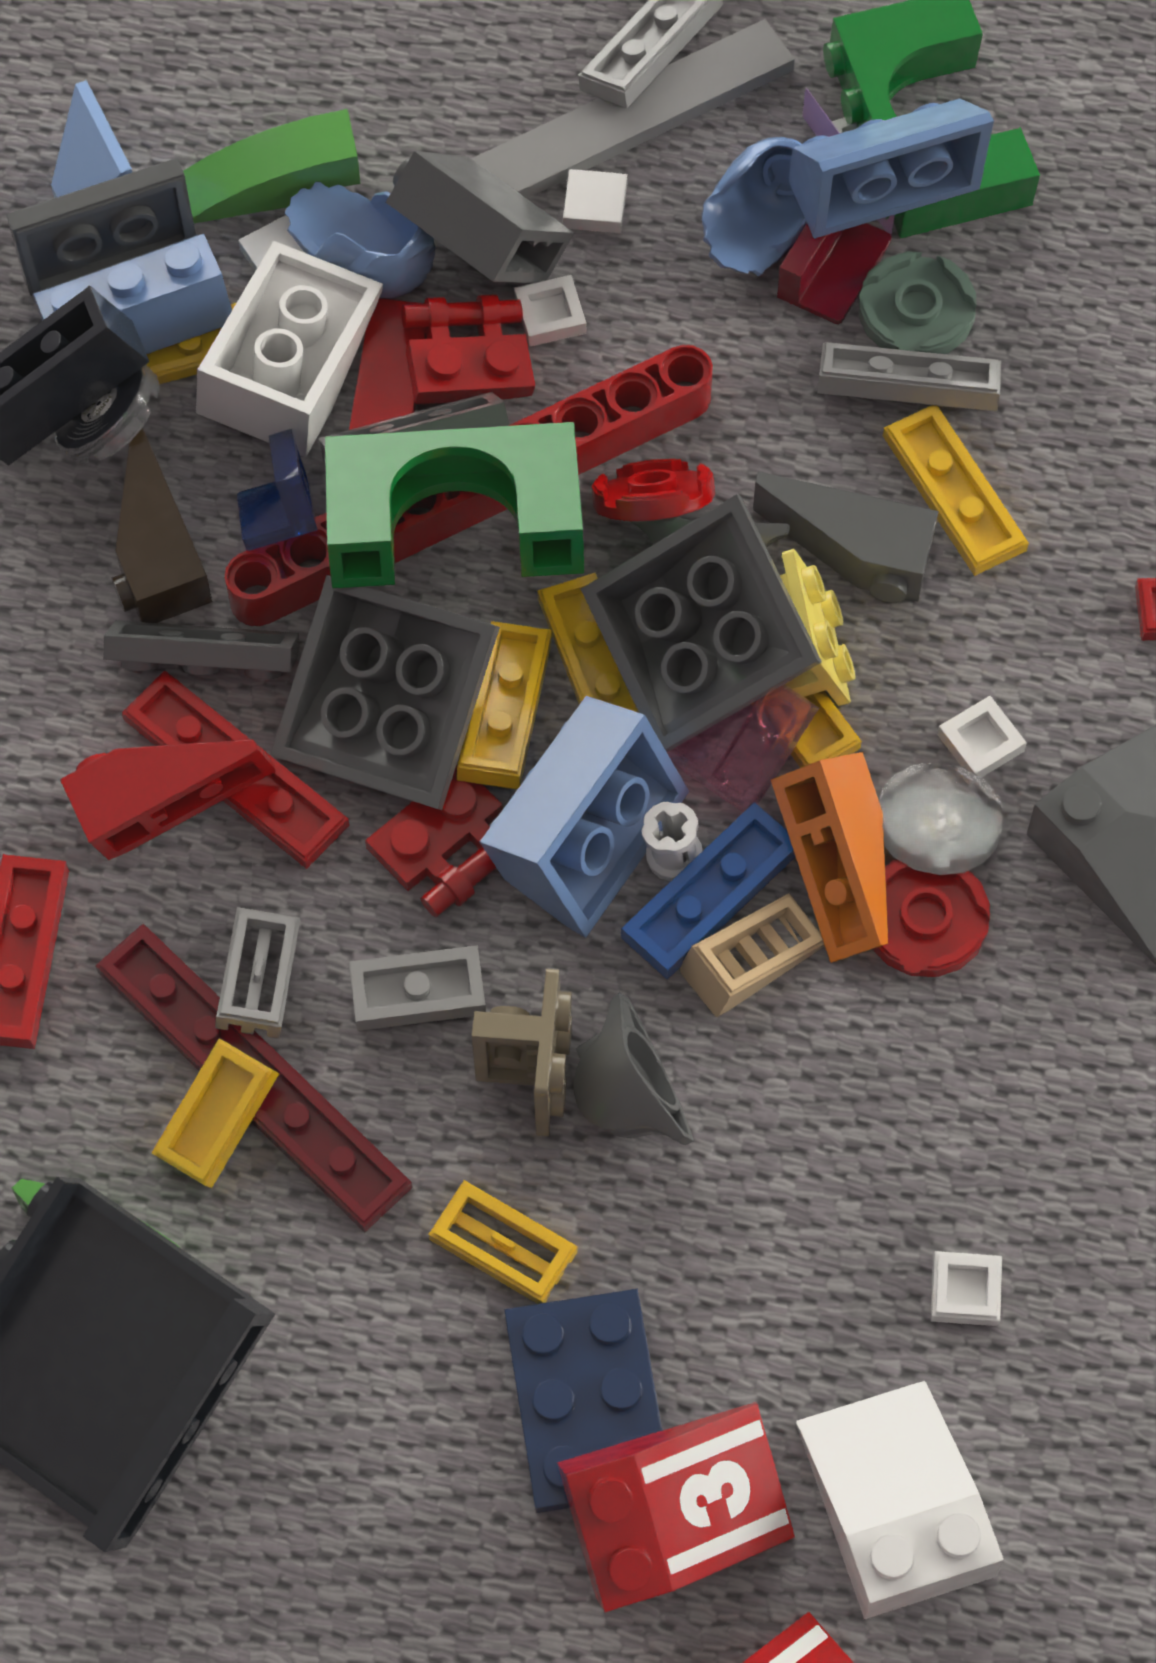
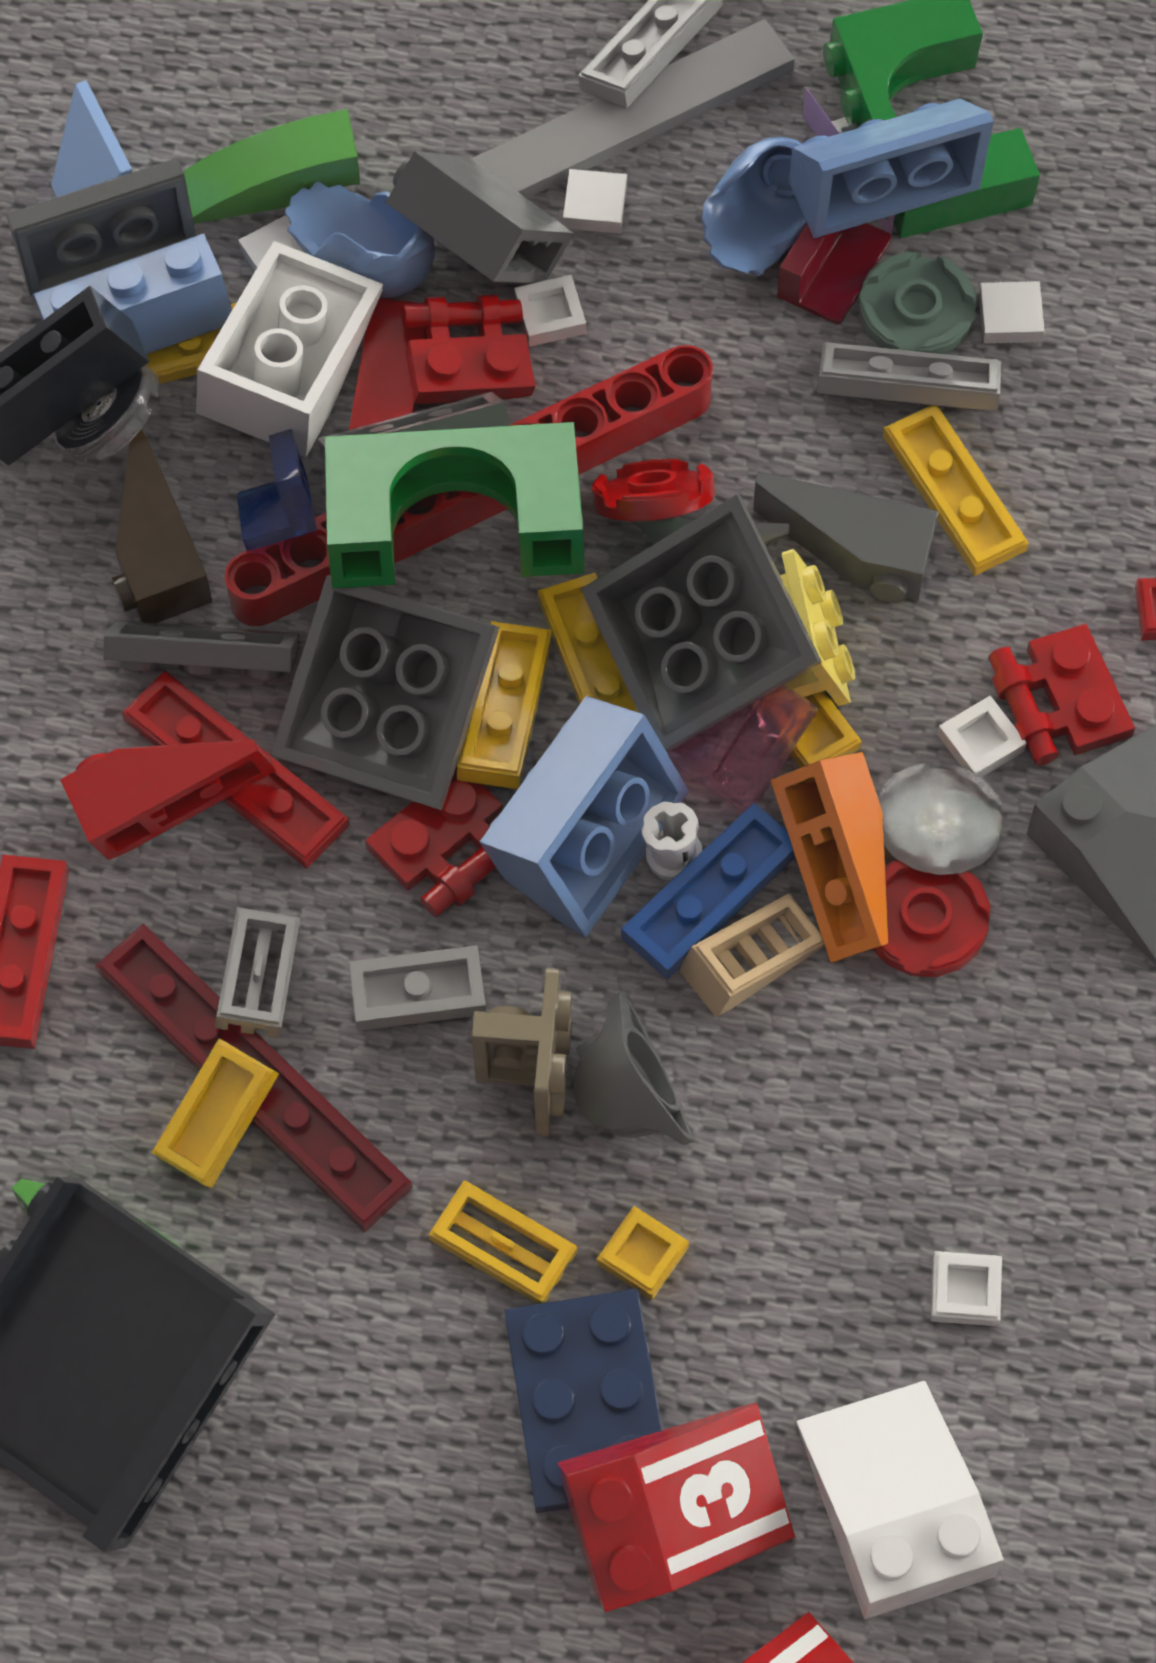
none -> yellow tile [596,1206,690,1300]
none -> white tile [979,281,1045,344]
none -> red plate [988,623,1135,766]

